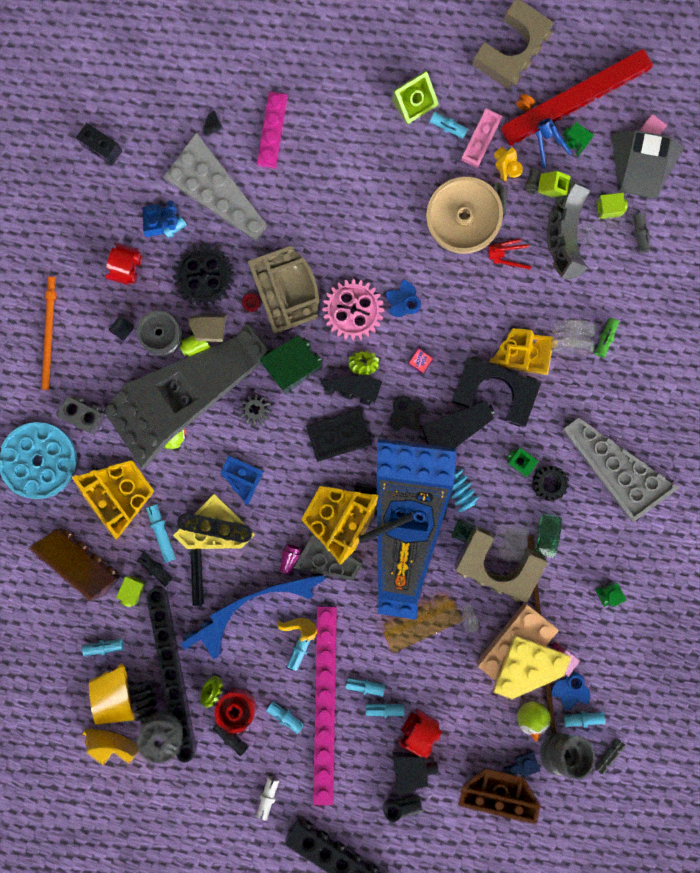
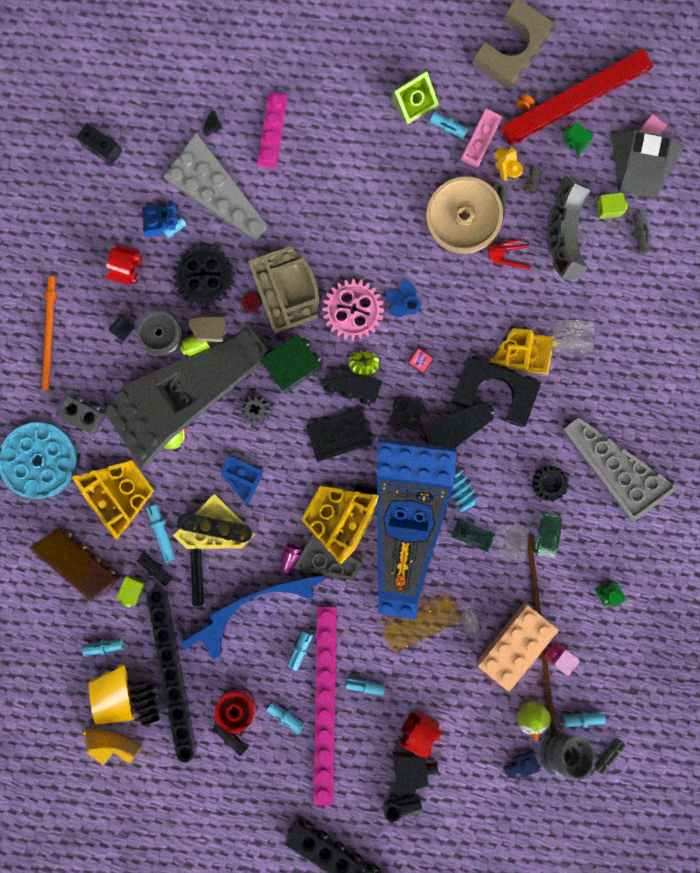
dark grey wheel [137,711,183,764] -> none
lime gear [200,676,223,708] -> none
white pin [256,776,279,820] -> none
yellow piece [277,618,317,641] -> none
black bar [358,513,414,543] -> none
medium azure axle [366,702,404,718] -> none
dark tan arch [455,525,548,603] -> none
reddish brown wedge [458,768,541,825] -> none
light yellow plate [493,635,571,699] -> none
green brick [506,448,539,477] -> none
blue plant [535,118,572,169] -> none
lime brick [538,171,571,198] -> none
blue plate [551,672,590,711] -> none
bright green pin [594,318,620,358] -> none

